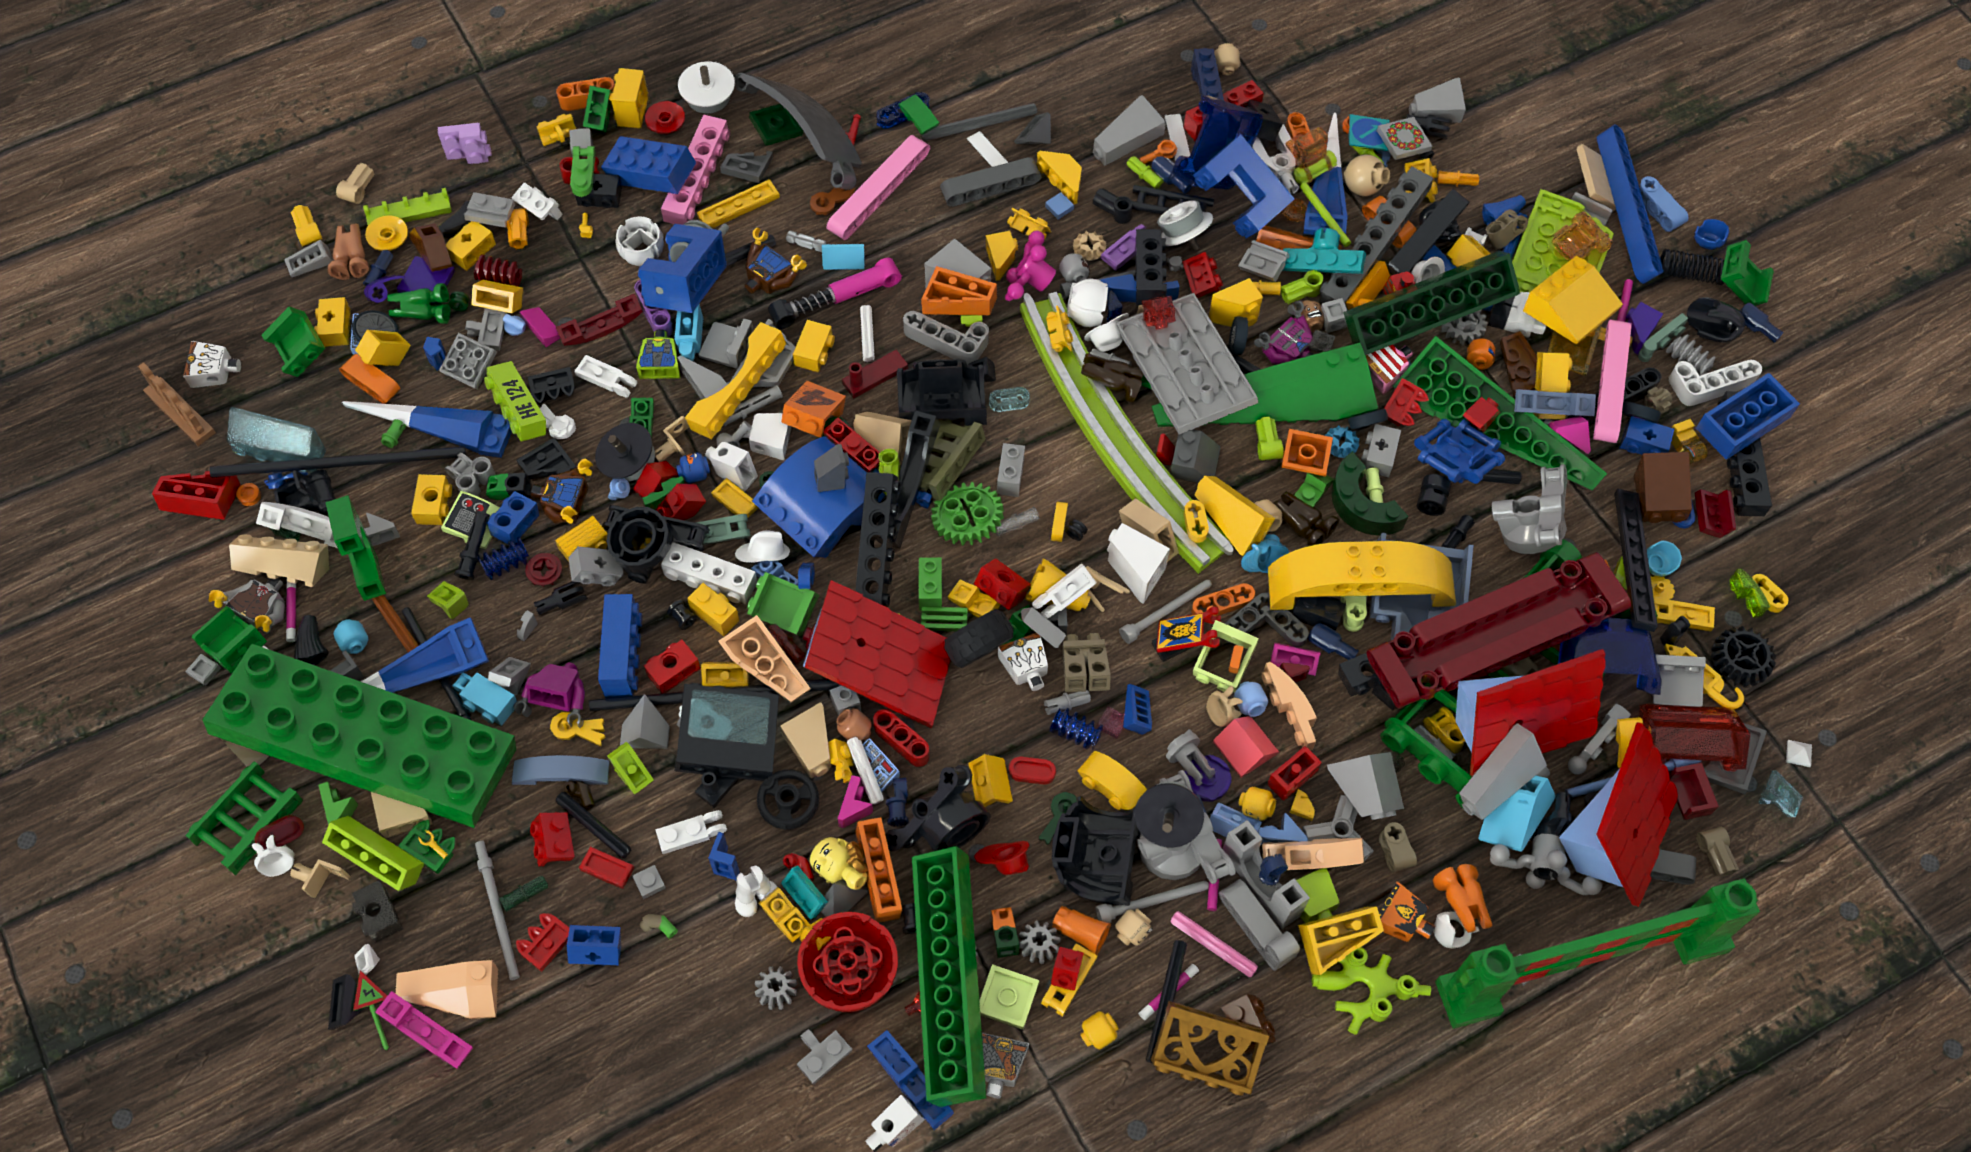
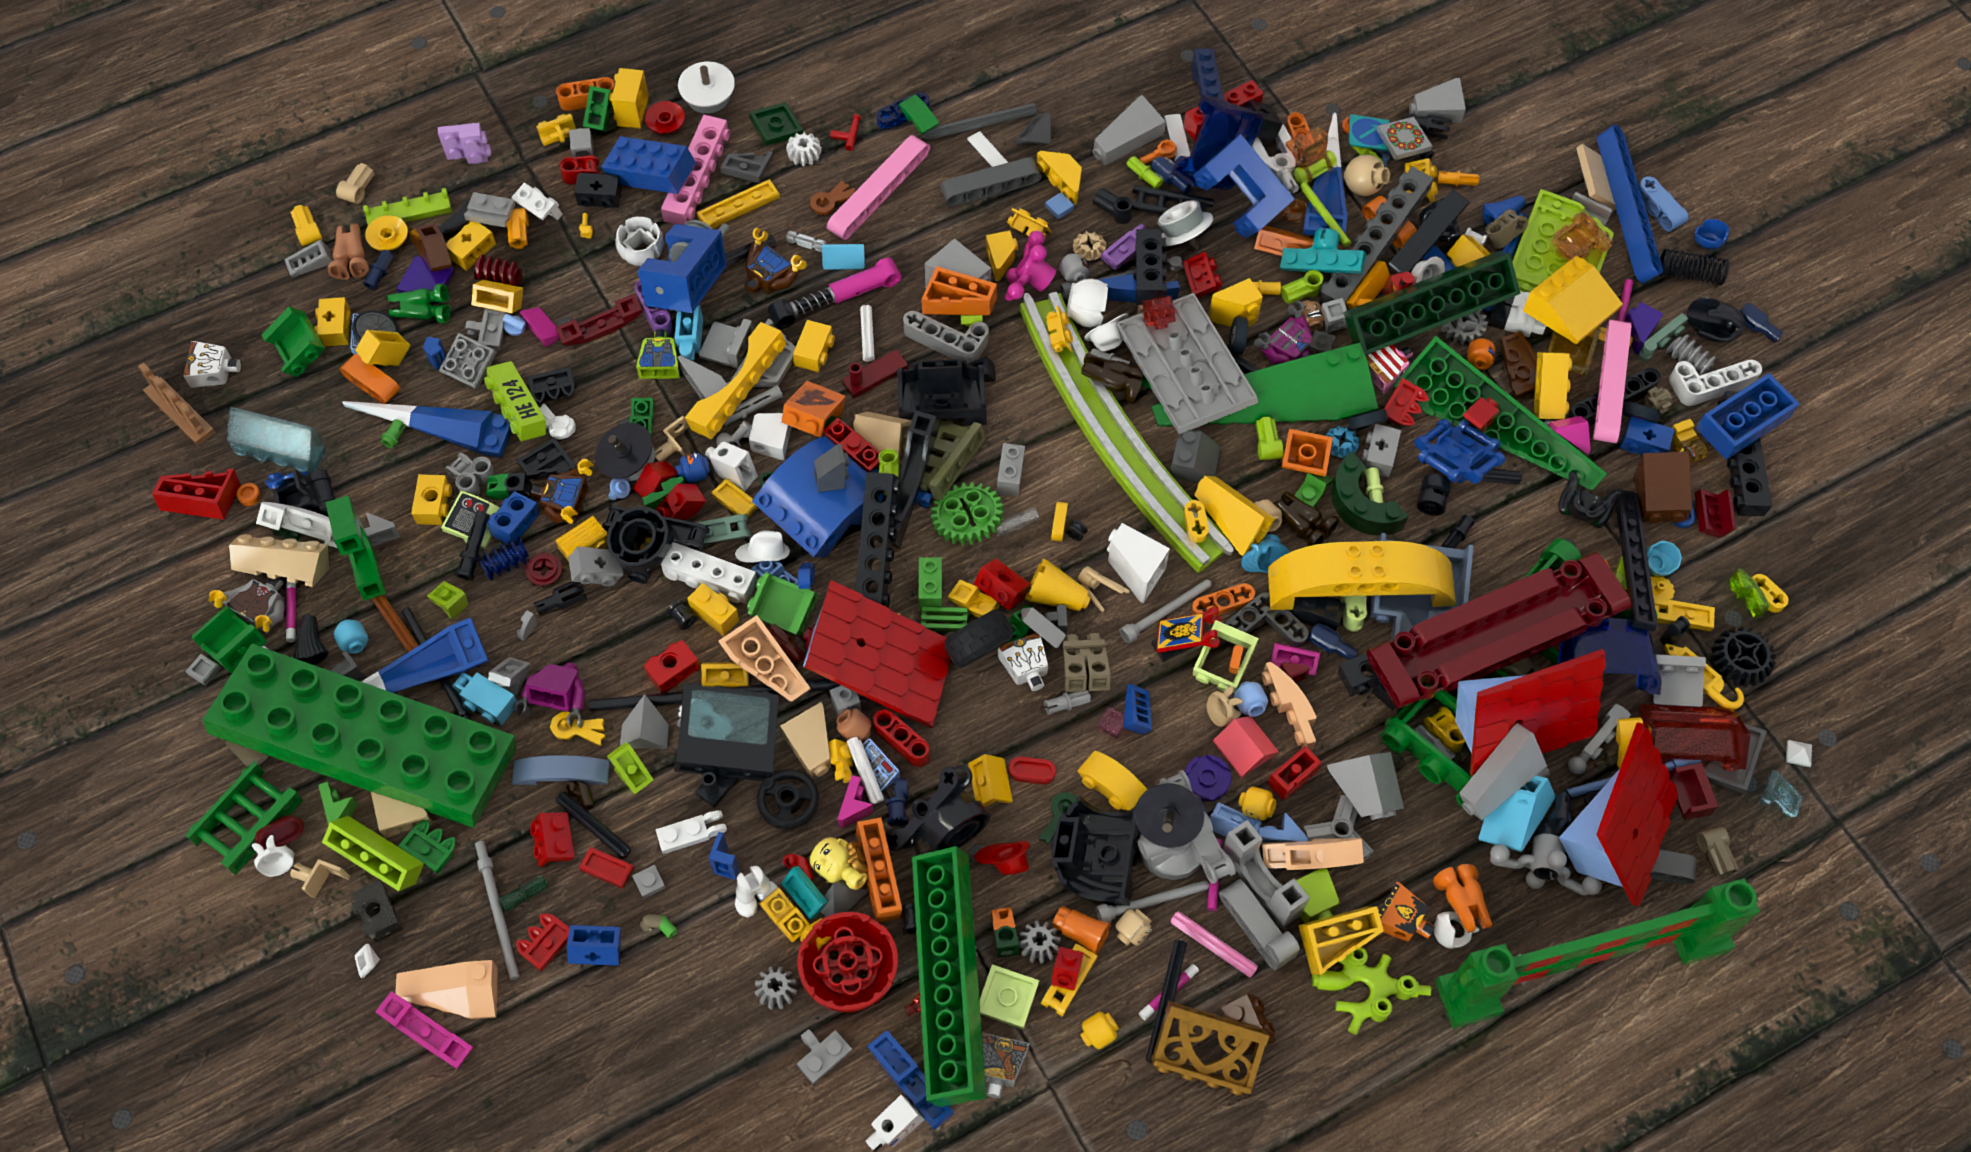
black piece [210,446,466,478] -> none
black slope [328,974,366,1030] -> none
piece [353,970,389,1050] -> none
dark purple panel [364,275,405,303] -> none
yellow hand [418,830,448,859] -> none
dark green bush [448,291,470,311] -> none
bright green plate [570,146,595,197] -> none
white hinge [574,355,637,398] -> none
blue brick [598,594,642,698] -> none
dark grey panel [735,73,862,190] -> none
clear light blue beam [989,387,1030,412] -> none
white hinge [1032,563,1096,619] -> none
clear blue piece [1050,707,1103,750] -> none
clear blue slope [1107,290,1122,323] -> none
tan slope [1119,498,1179,562] -> none
red slope [1156,433,1175,465] -> none
light grey piece [1166,729,1216,786] -> none
tan head [1214,43,1240,75] -> none
light grey plate [1238,240,1290,282] -> none
dark blue connector [1259,854,1288,886] -> none
yellow tile [1290,789,1315,821] -> none
dark tan piece [1378,822,1417,873] -> none
light grey piece [1492,464,1568,554] -> none
sand blue slope [1514,389,1596,416] -> none
green panel [1721,240,1774,306] -> none
none -> white gear [786,131,821,167]
none -> black hair [1559,472,1622,528]

